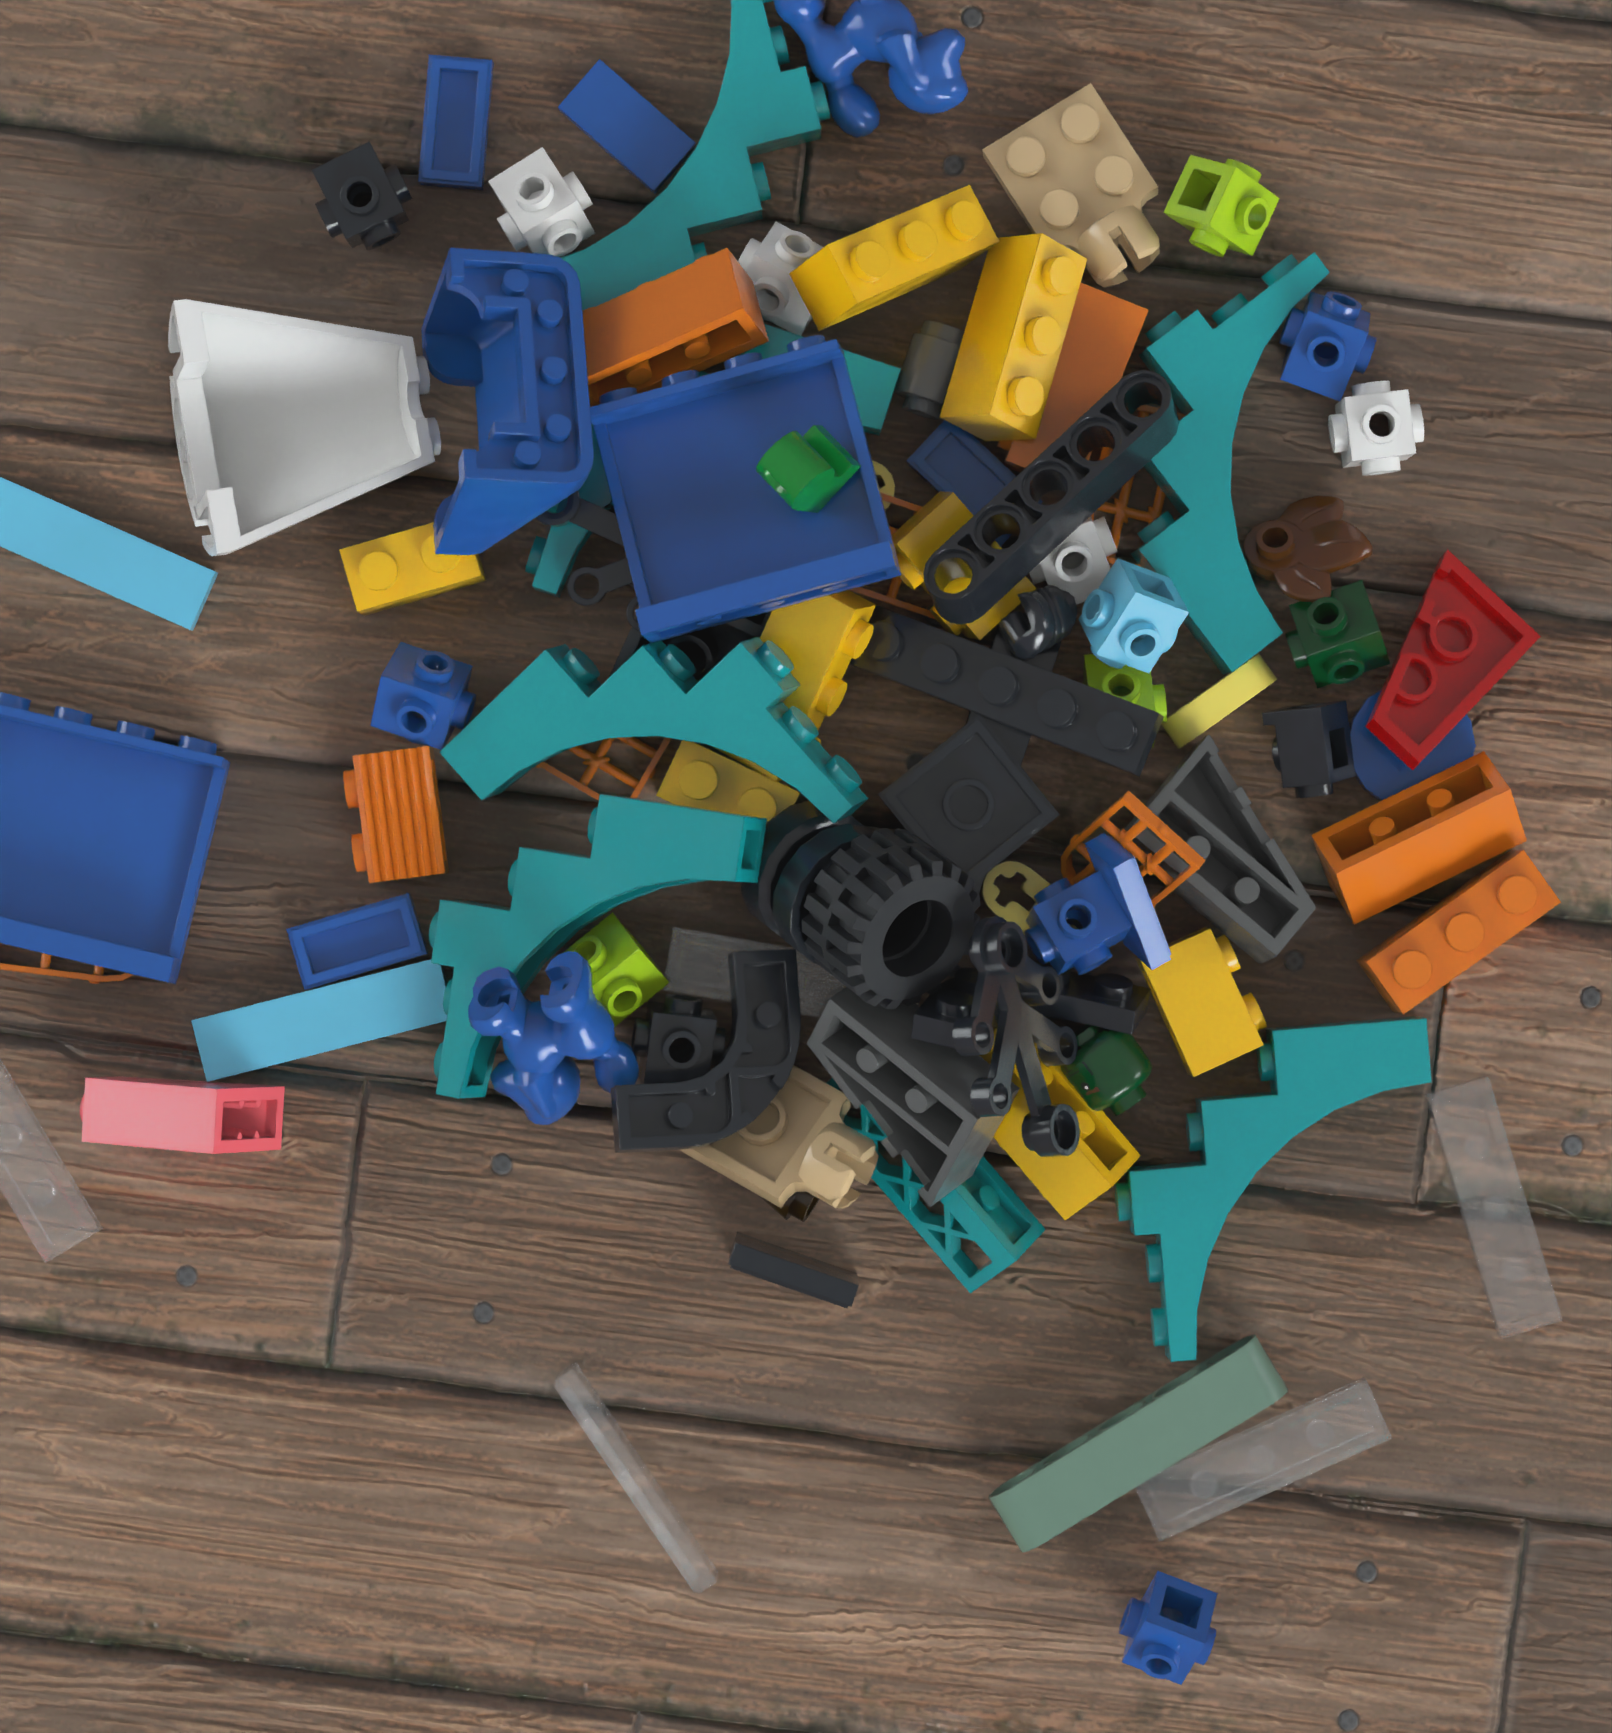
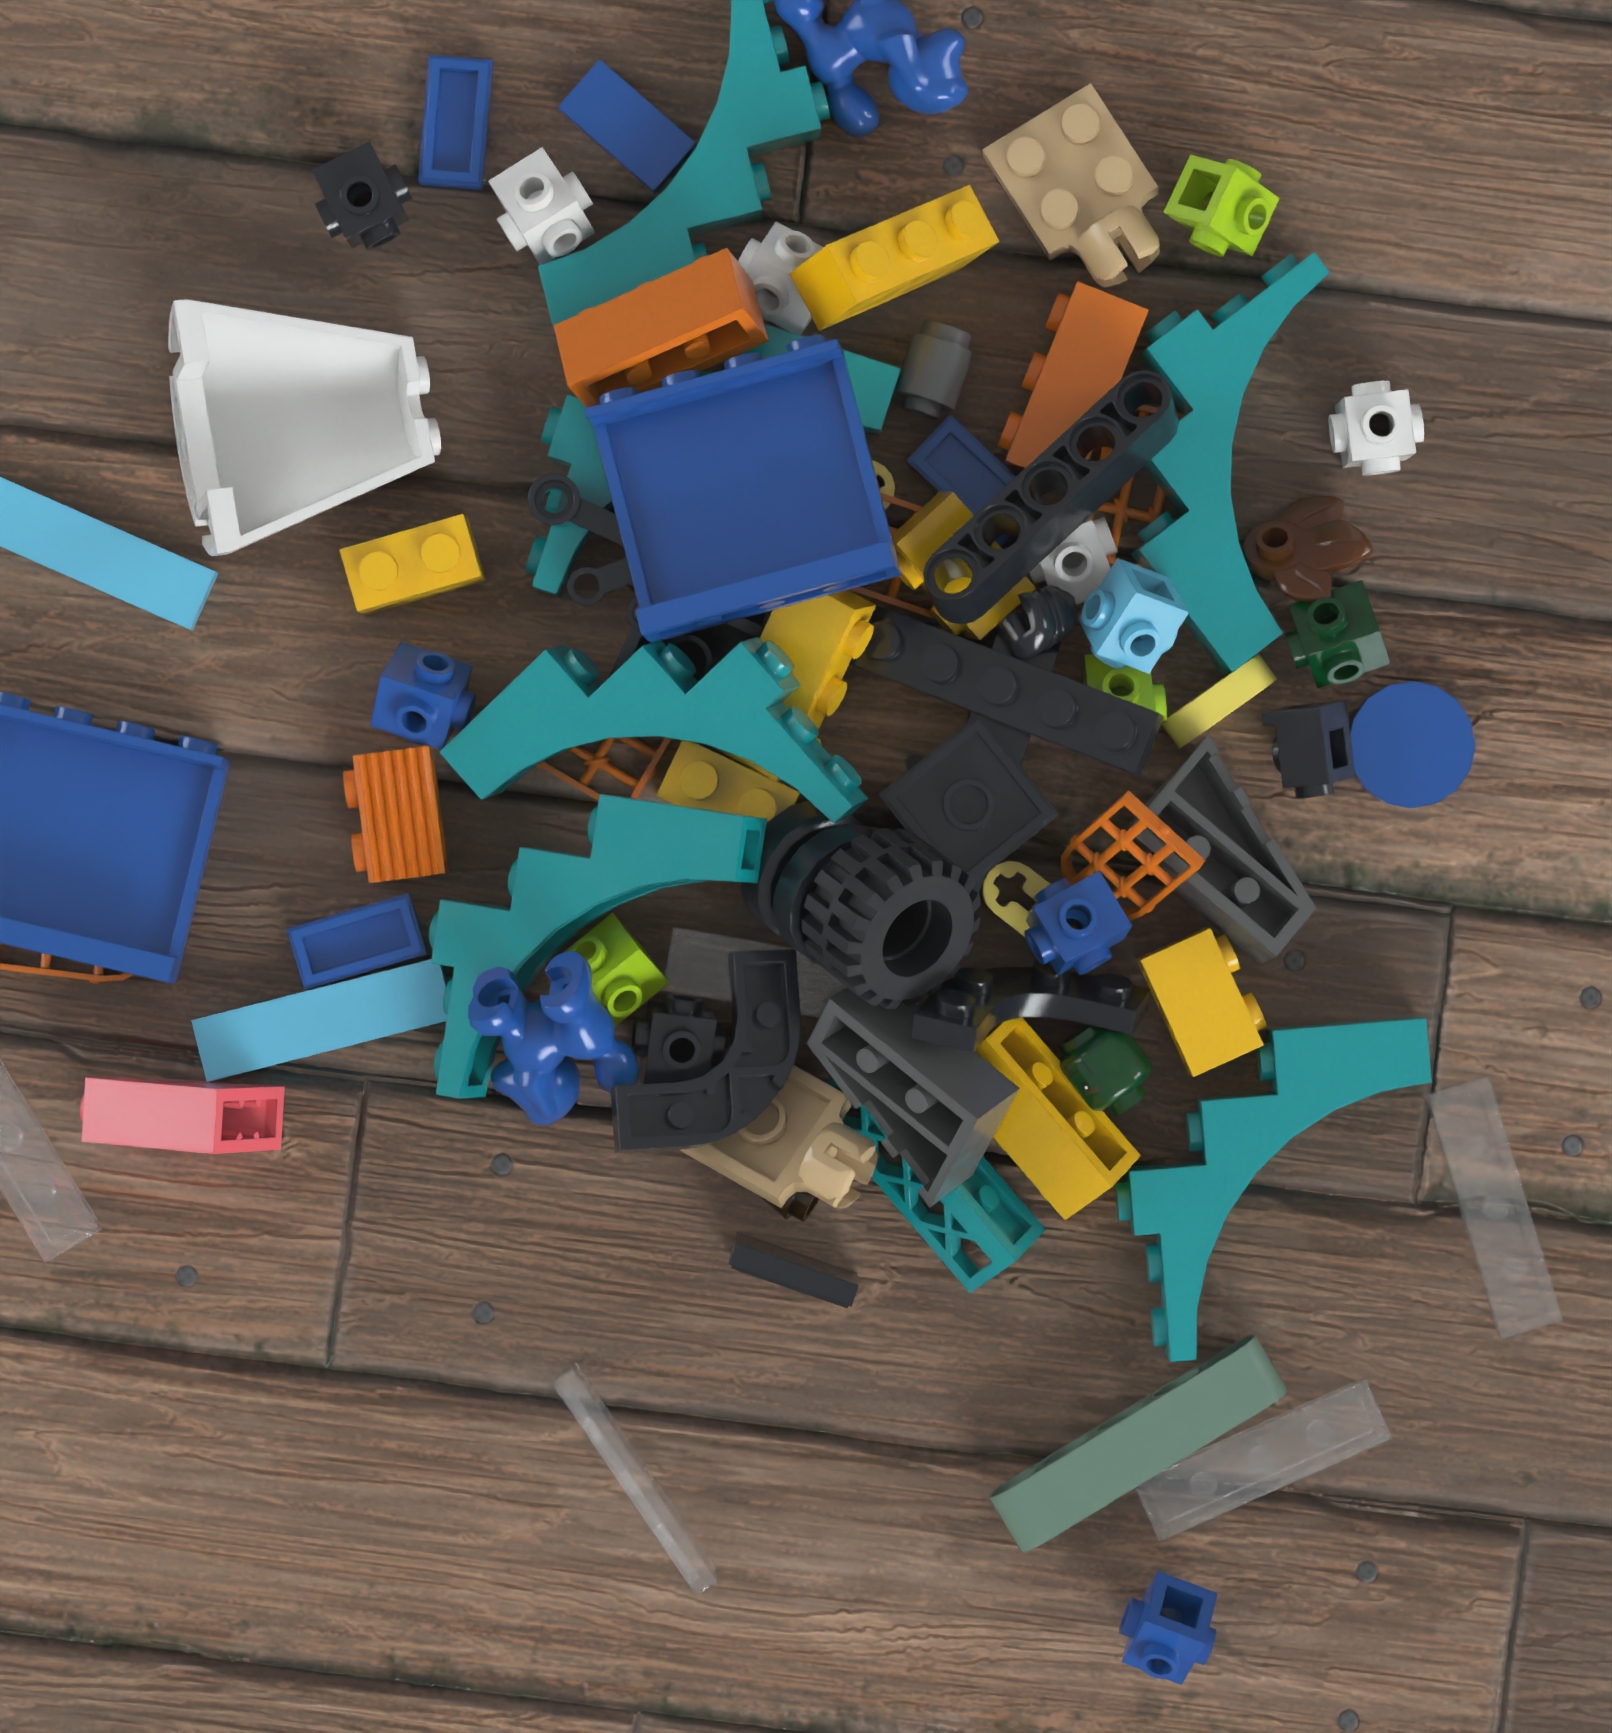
blue windscreen [421,248,594,555] -> none
green leg [756,425,861,513] -> none
yellow brick [940,233,1087,441] -> none
black plant [952,916,1080,1157] -> none
tile [1085,833,1171,970] -> none
blue brick [1279,291,1377,401] -> none
orange brick [1311,751,1527,925] -> none
orange brick [1356,850,1561,1015] -> none
red wing [1365,549,1541,771] -> none

